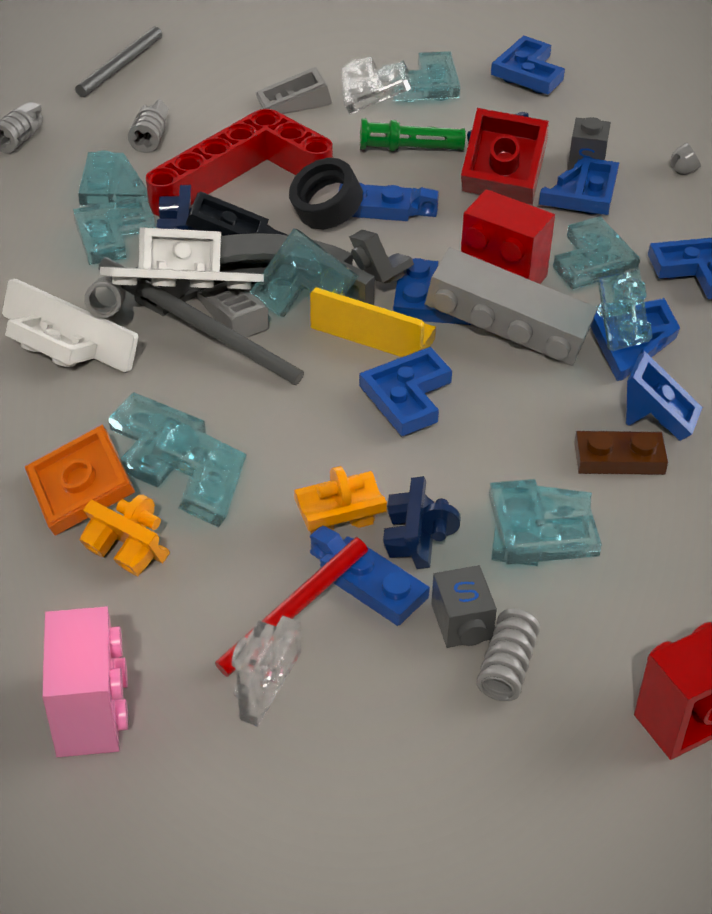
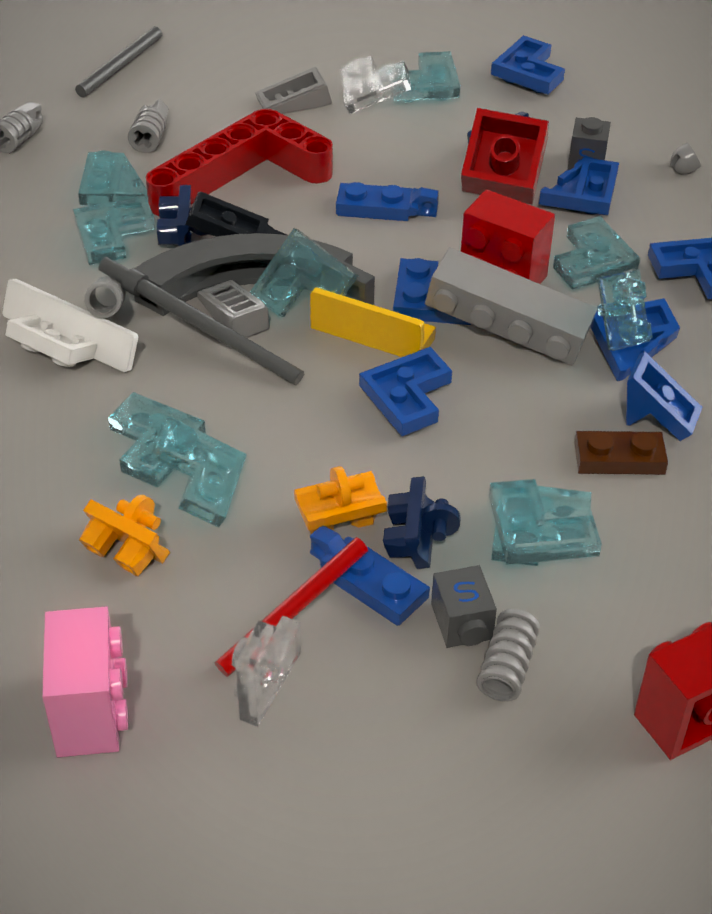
orange tile [25,424,135,536] -> none
white bracket [100,228,264,289] -> none
black tyre [289,158,363,230] -> none
dark grey bracket [349,230,414,284] -> none
green pin [359,118,466,152] -> none

